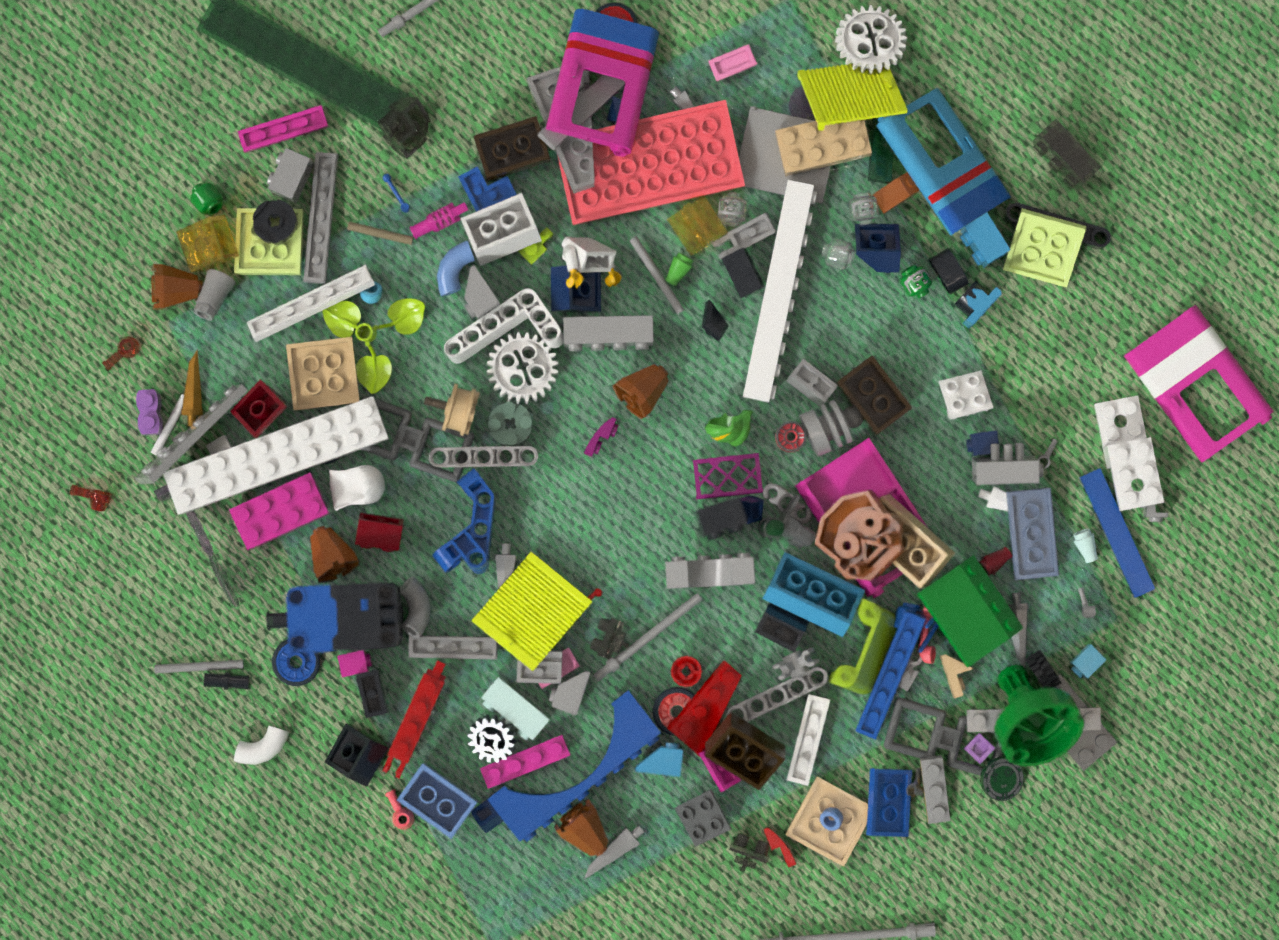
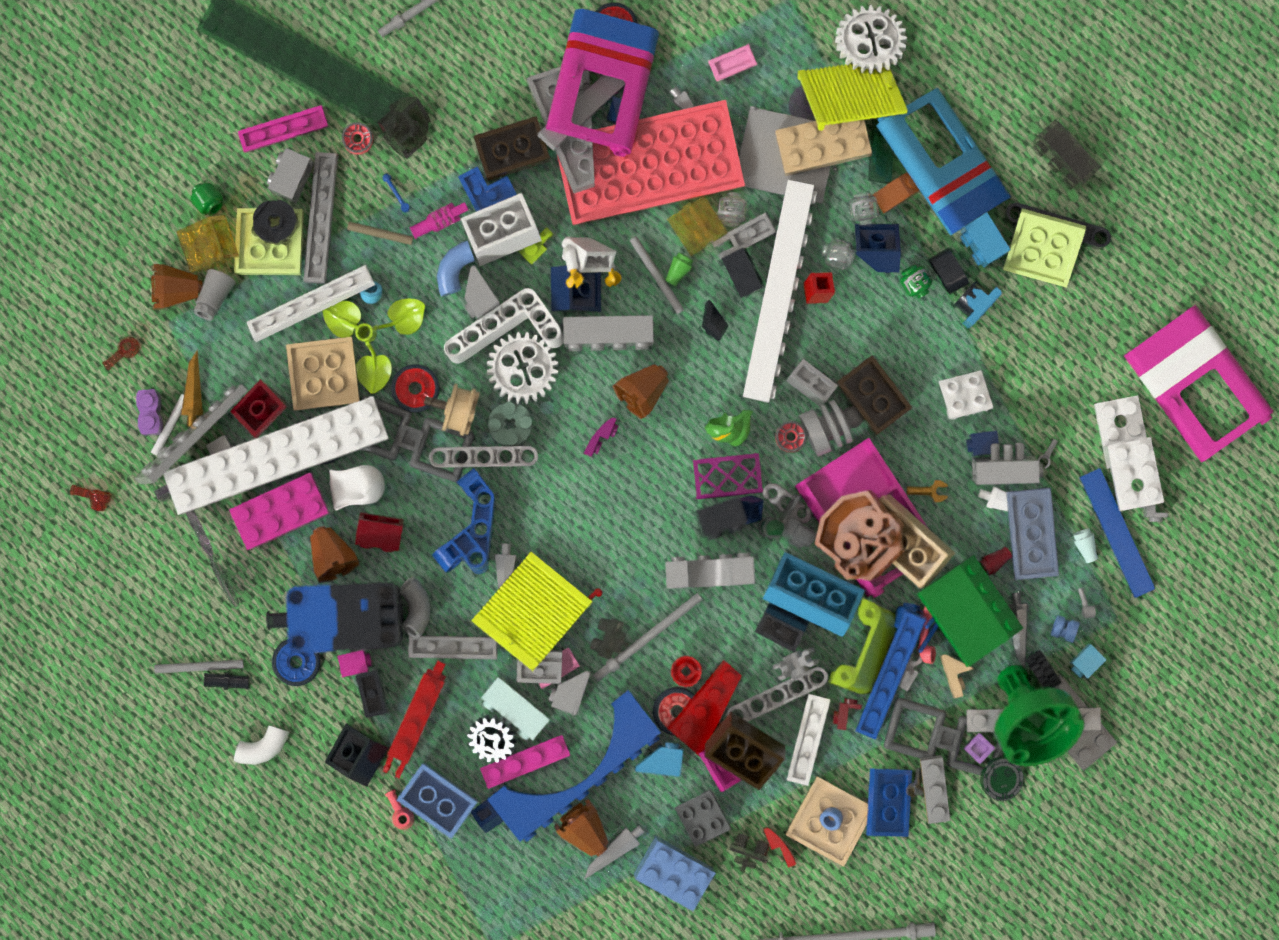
none -> coral wheel [342,122,374,155]
none -> red wheel [391,364,440,412]
none -> medium blue brick [634,836,715,911]
none -> red brick [803,272,835,304]
none -> dark red bracket [833,698,862,730]
none -> pearl gold bar [906,480,948,502]
none -> medium blue wheel [1051,615,1079,643]

